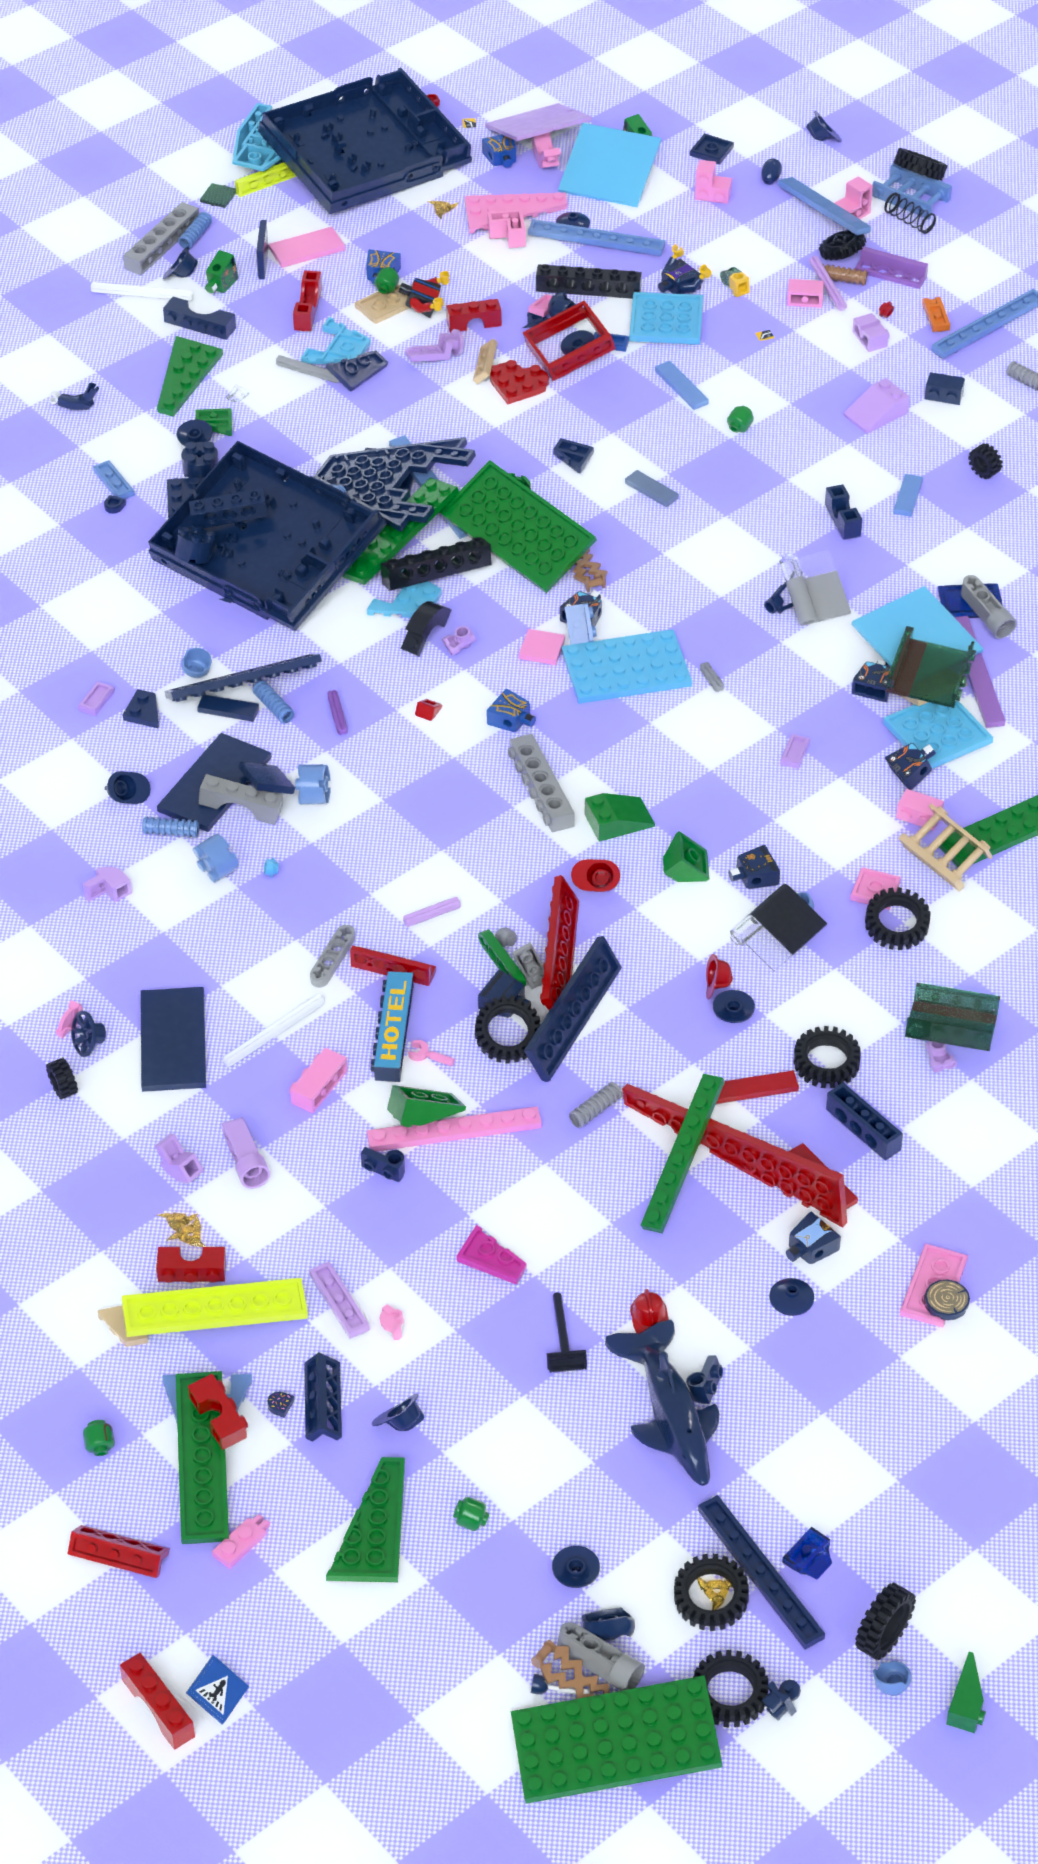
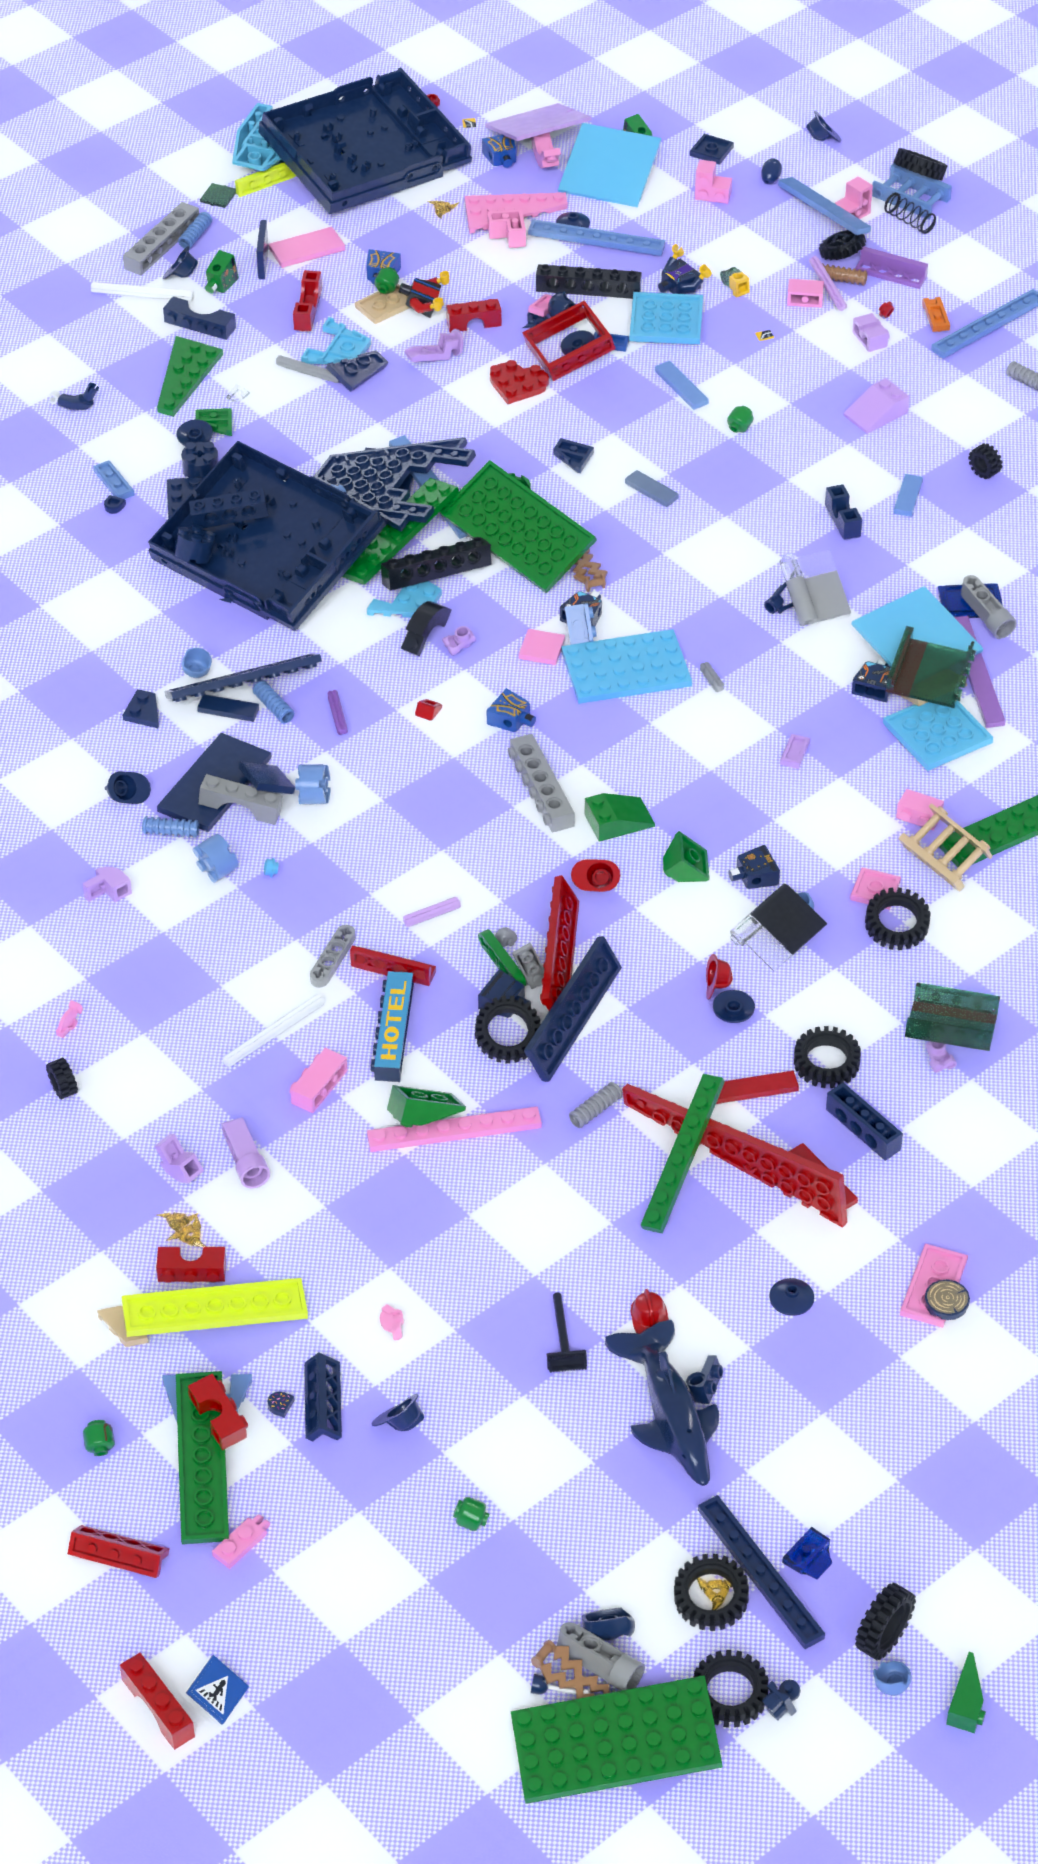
dark blue wheel [71,1011,106,1057] -> none
lavender tile [78,681,115,716] -> none
dark blue tile [141,987,206,1092] -> none
lavender plate [309,1262,370,1339] -> none
green wing [326,1457,405,1583] -> none
dark blue plate [361,1147,405,1182] -> none
bright pink piece [408,1040,455,1066] -> none
dark pink wing [456,1224,527,1285] -> none
tan tile [473,339,498,384] -> none
dark blue dish [552,1546,600,1588] -> none
dark blue torso [786,1211,841,1264] -> none
dark blue torso [885,743,936,790] -> none
dark blue brick [925,372,965,405] -> none

